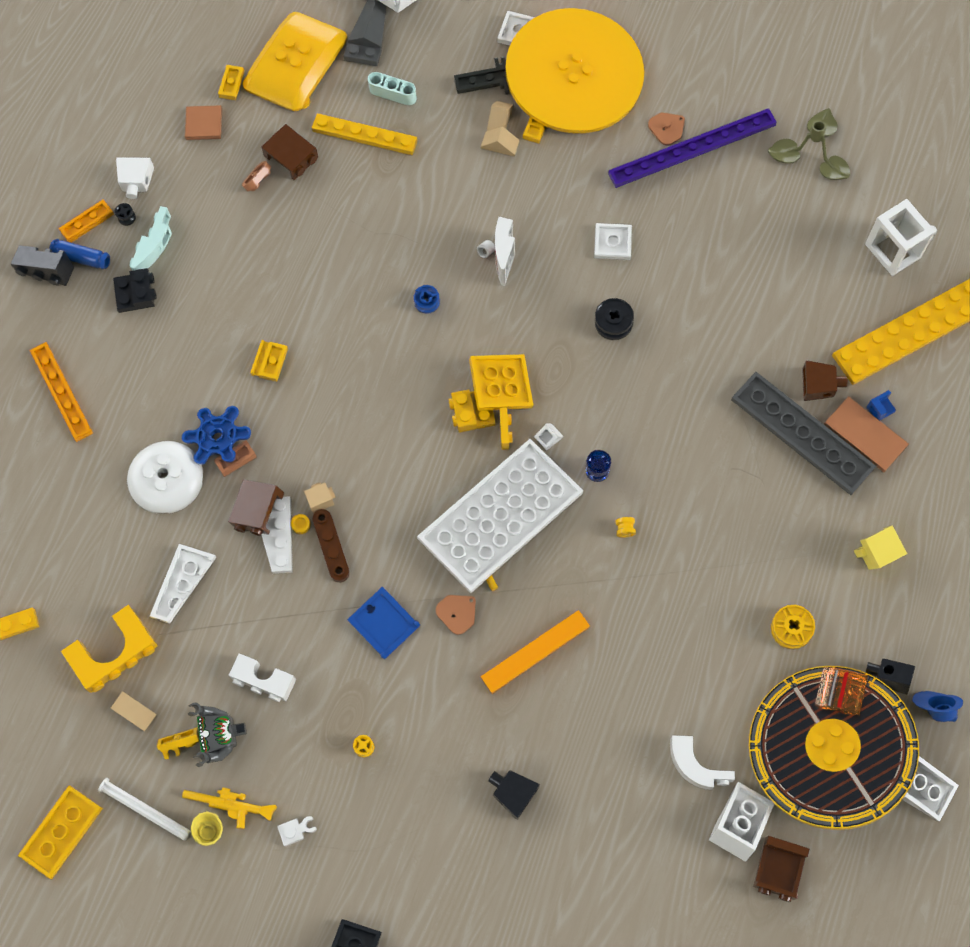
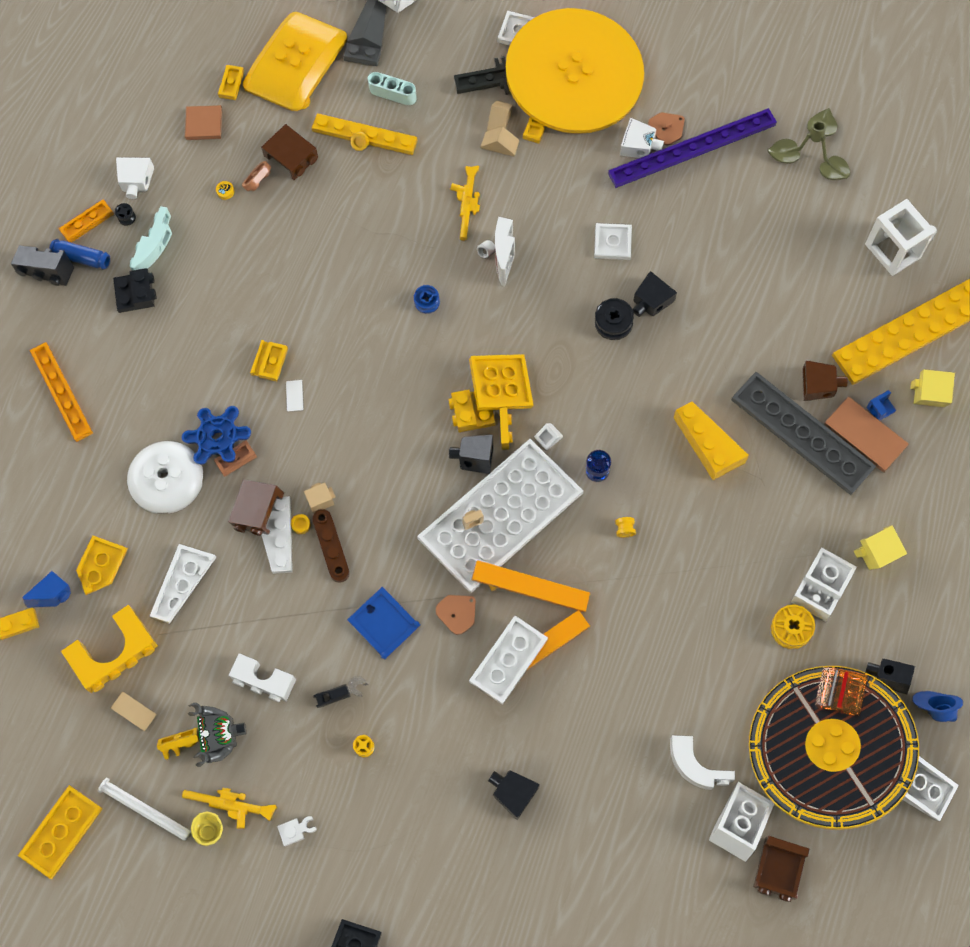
none -> blue slope [22,571,71,608]
none -> yellow tile [76,535,128,595]
none -> yellow tile [216,181,235,200]
none -> white sticker [286,380,303,411]
none -> black piece [313,676,369,708]
none -> yellow tile [350,132,369,151]
none -> torso [449,435,494,474]
none -> yellow piece [450,166,480,241]
none -> tan plate [462,509,484,530]
none -> white plate [469,616,548,705]
none -> light orange tile [471,560,590,612]
none -> white torso [620,118,664,158]
none -> black torso [633,271,677,317]
none -> yellow wedge [674,401,749,480]
none -> white slope [791,547,857,622]
none -> light yellow plate [910,369,955,407]

